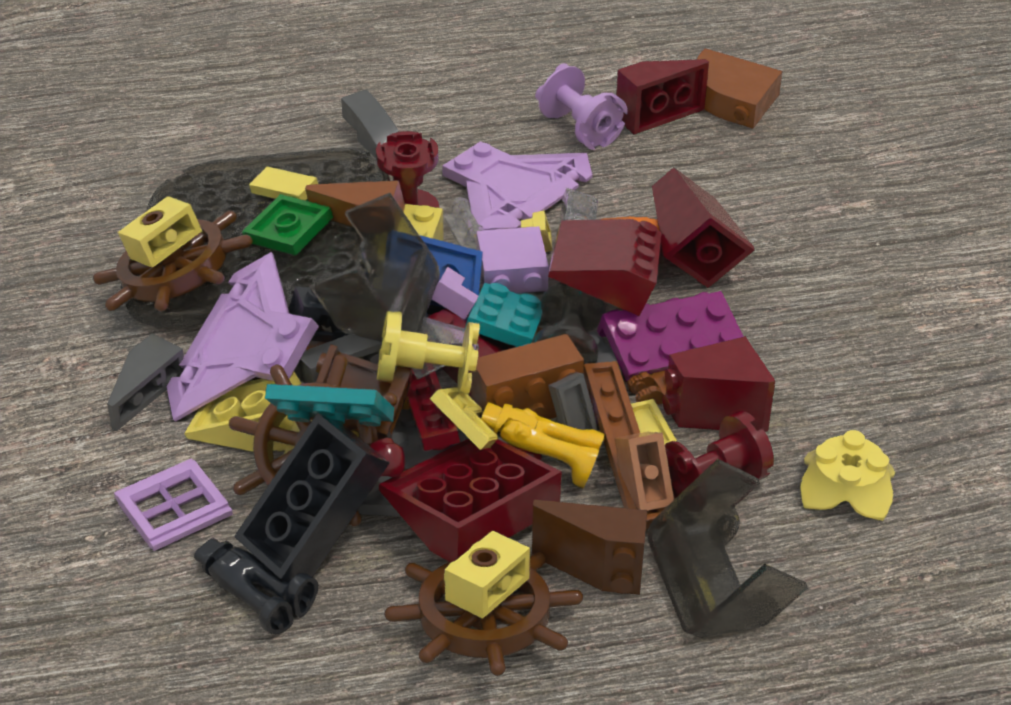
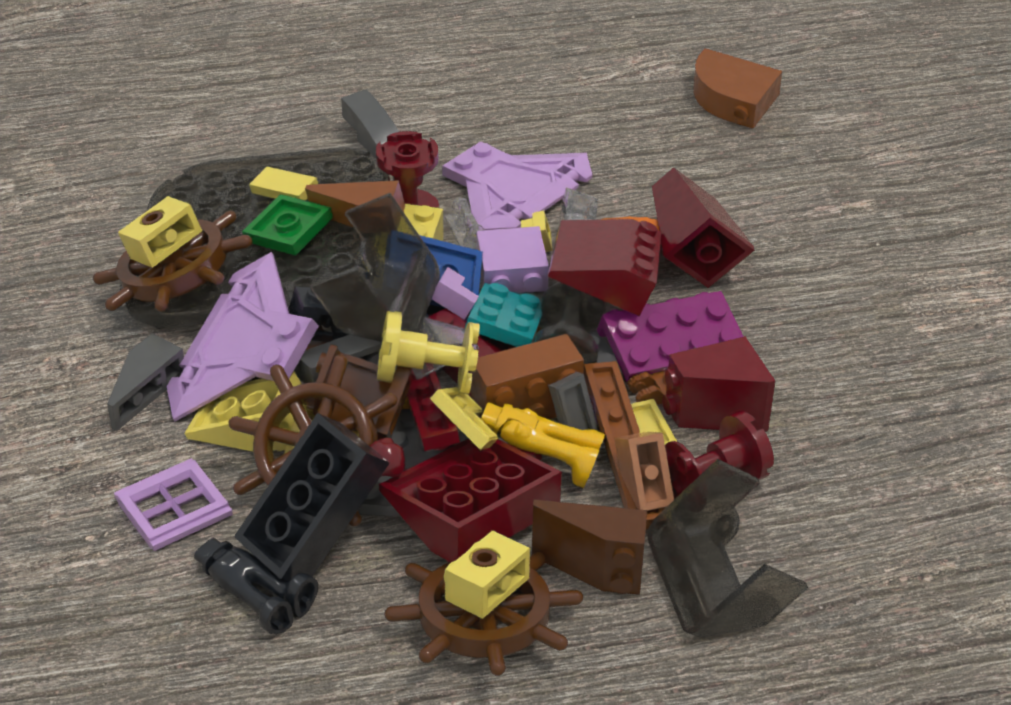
teal plate [265,384,394,426] -> none
lavender piece [535,63,627,150] -> none
dark red slope [616,59,709,135] -> none
light yellow brick [800,430,895,521] -> none

